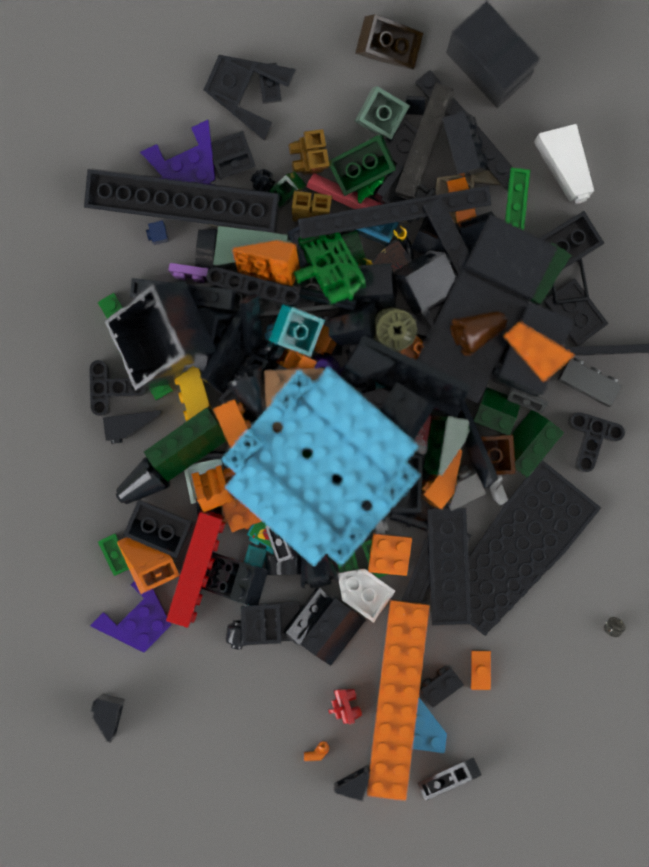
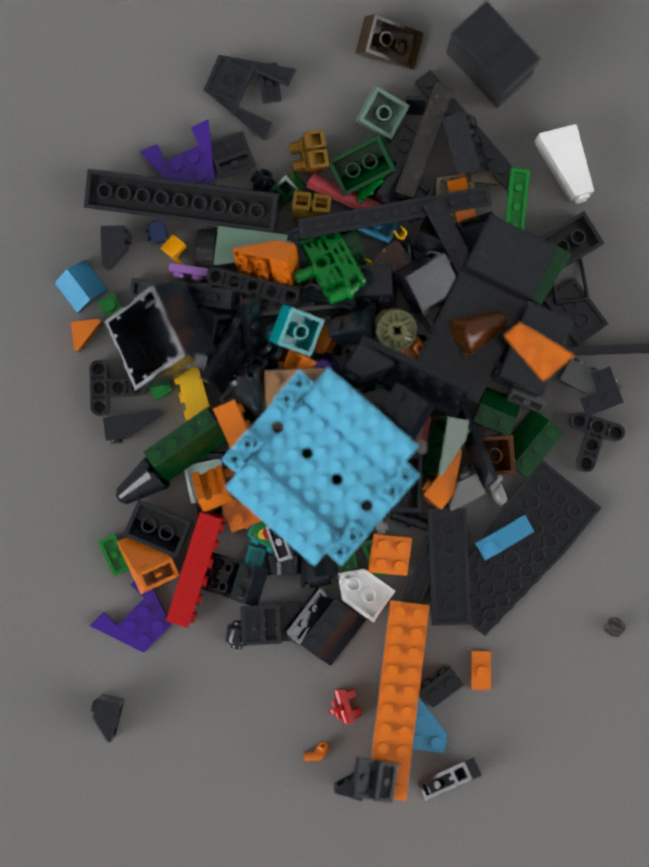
none -> dark azure slope [55,260,108,313]
none -> orange slope [71,319,103,353]
none -> black slope [100,225,132,270]
none -> light orange panel [160,234,187,265]
none -> black slope [351,757,398,803]
none -> dark azure slope [474,515,534,560]
none -> black plate [580,367,624,417]

